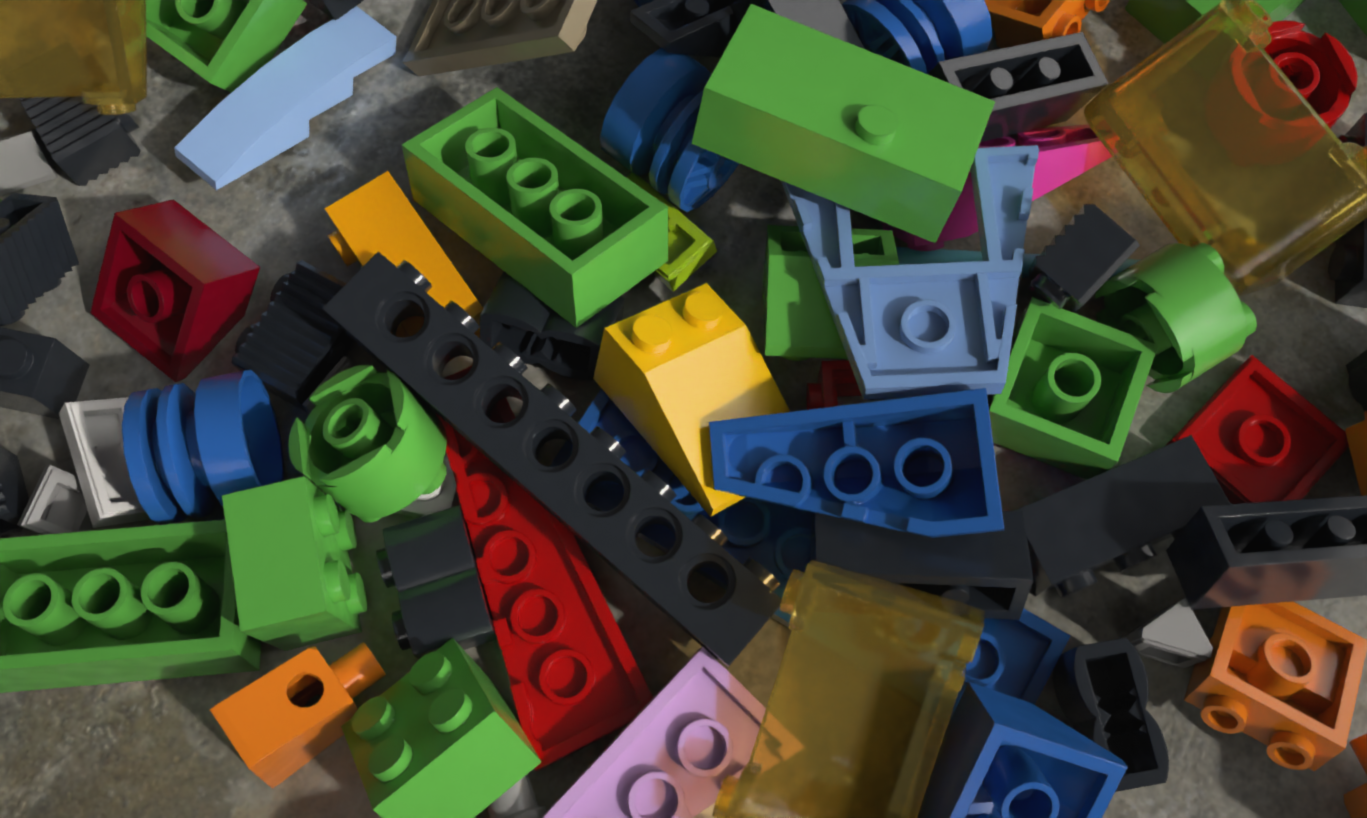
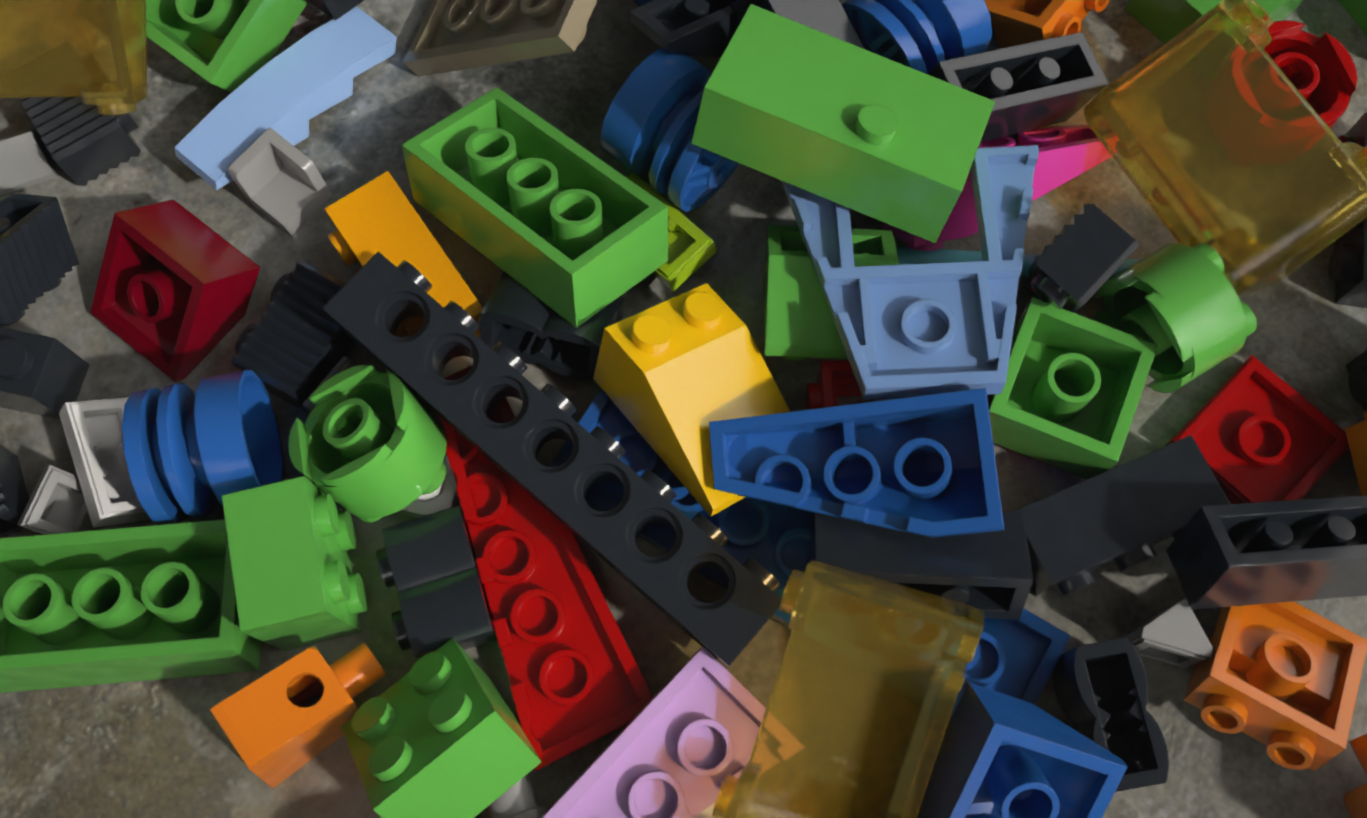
none -> light grey panel [228,127,333,237]

